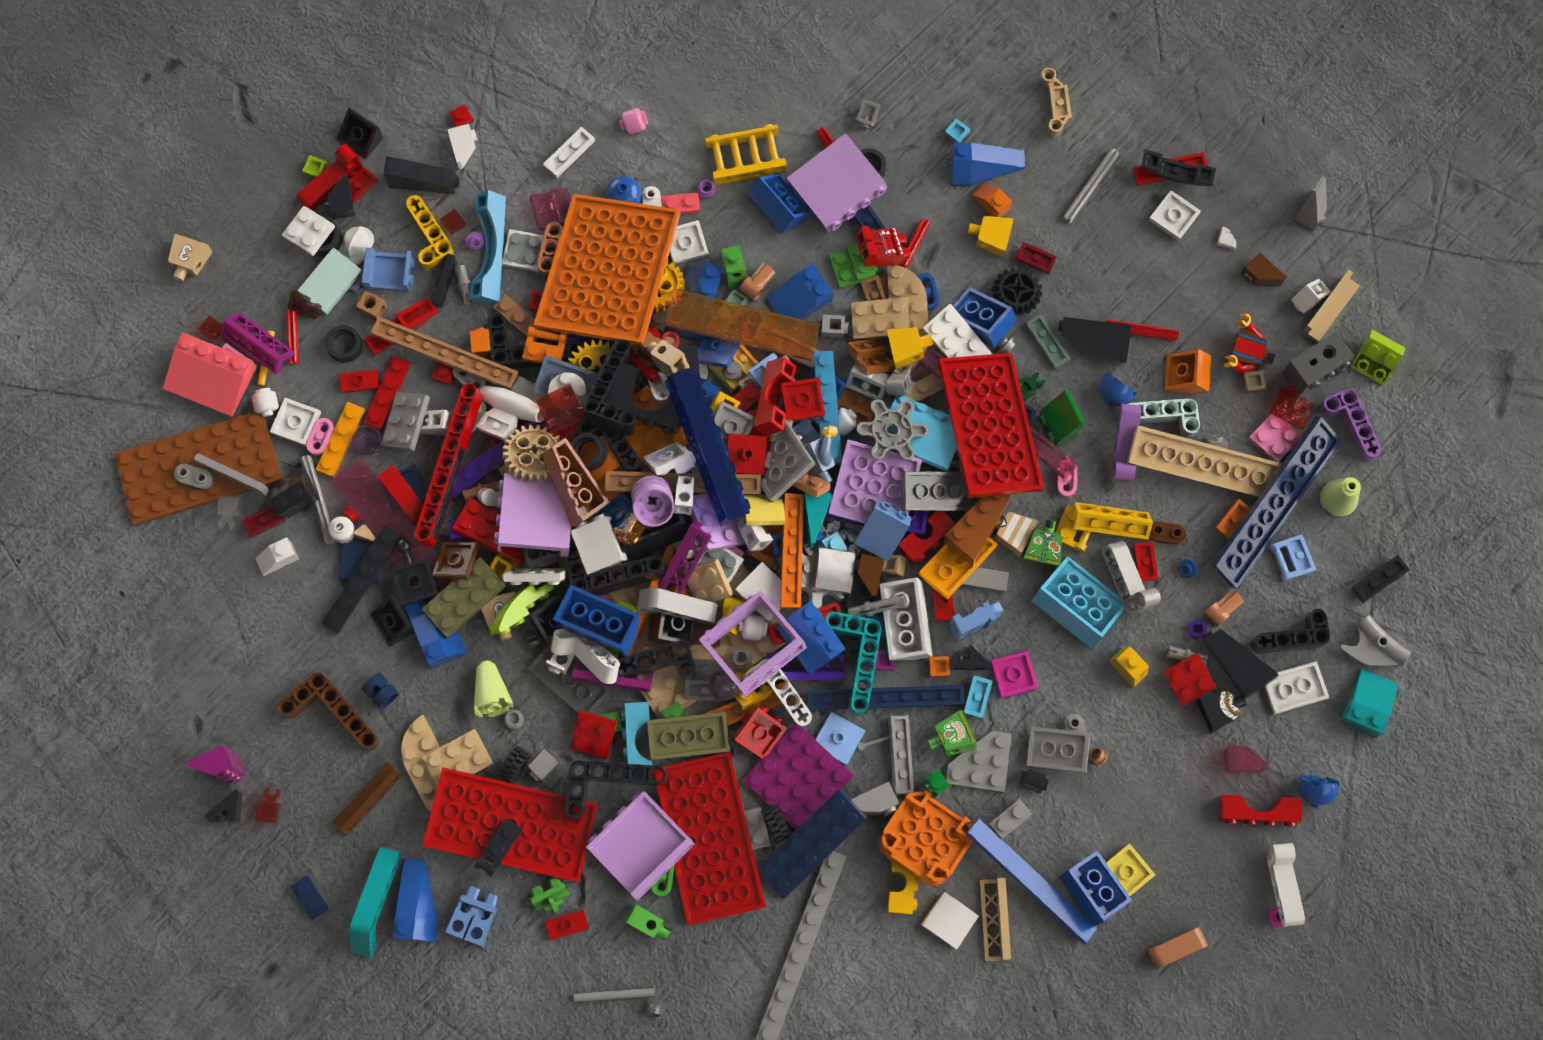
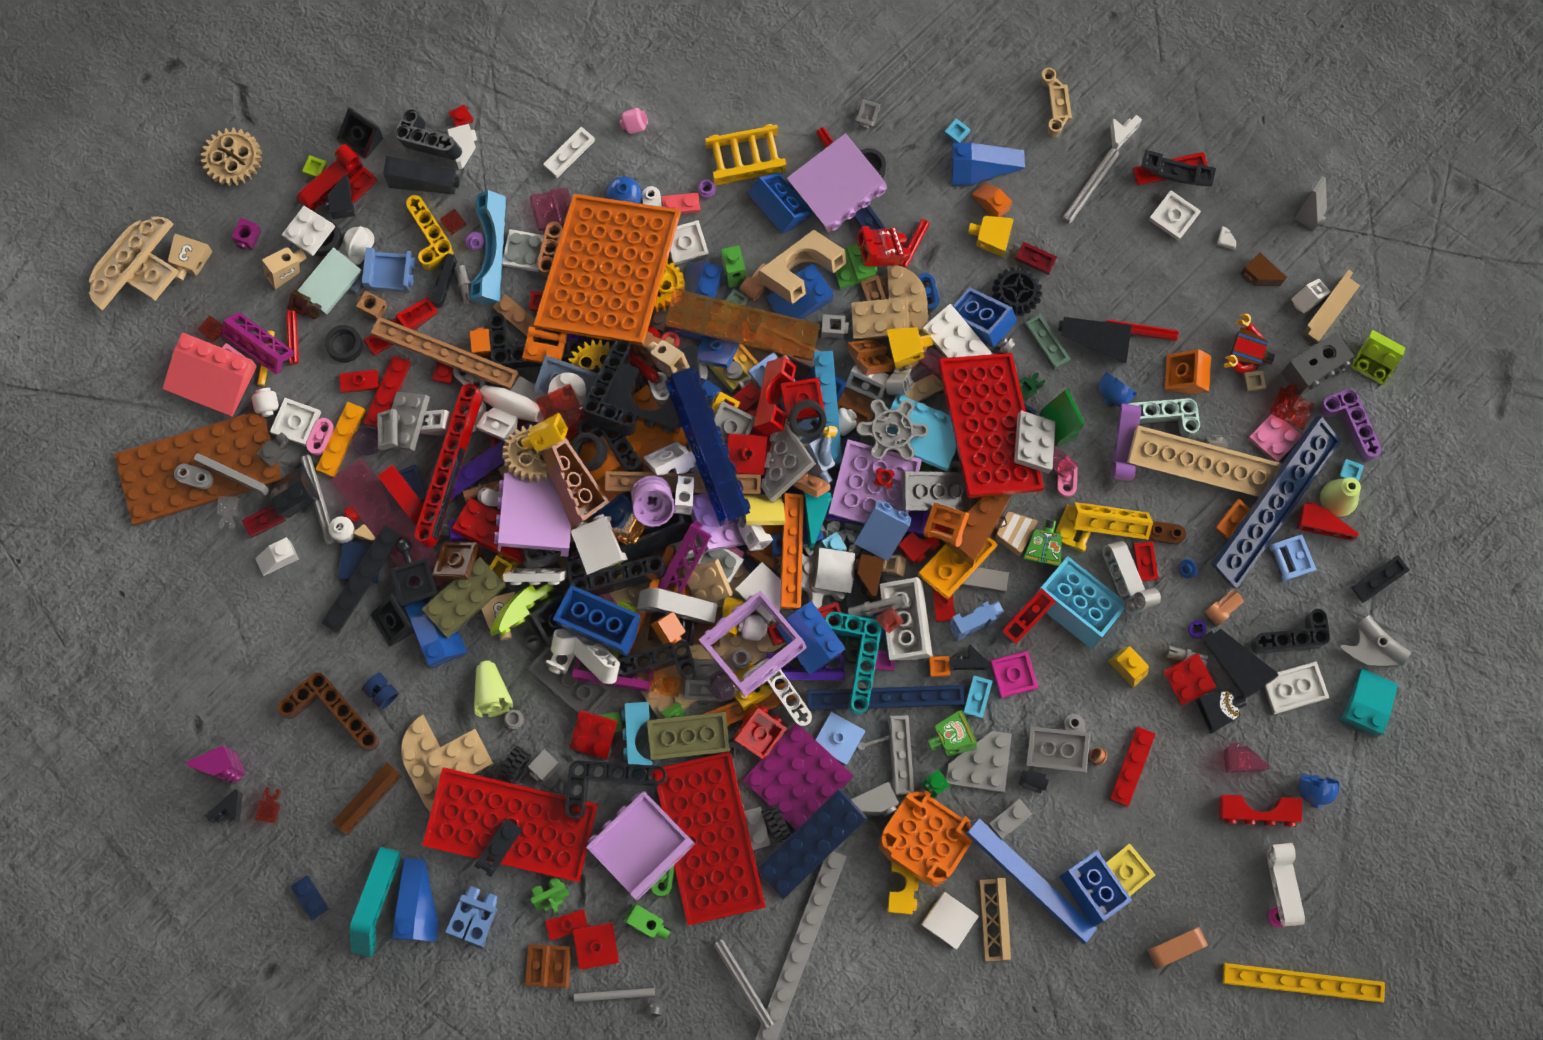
none -> tan plate [89,217,179,311]
none -> tan gear [201,128,262,187]
none -> magenta brick [231,218,261,250]
none -> dark grey plate [256,432,290,467]
none -> tan torso [262,248,307,290]
none -> light grey plate [377,409,398,450]
none -> black beam [395,109,462,160]
none -> yellow torso [521,413,568,452]
none -> dark orange slope [525,944,572,988]
none -> red plate [573,922,619,970]
none -> brick [651,612,686,645]
none -> clear orange bracket [651,672,682,697]
none -> light grey axle [714,939,774,1030]
none -> tan arch [759,230,846,304]
none -> black tyre [788,400,827,438]
none -> red plate [874,468,895,489]
none -> clear red plate [876,605,904,633]
none -> orange plate [924,502,969,547]
none -> red slope [1000,588,1056,644]
none -> light grey plate [1014,411,1055,473]
none -> red plate [1109,726,1156,807]
none -> white slope [1110,115,1142,150]
none -> yellow tile [1222,963,1385,1003]
none -> red slope [1296,502,1359,541]
none -> medium azure plate [1338,459,1364,482]

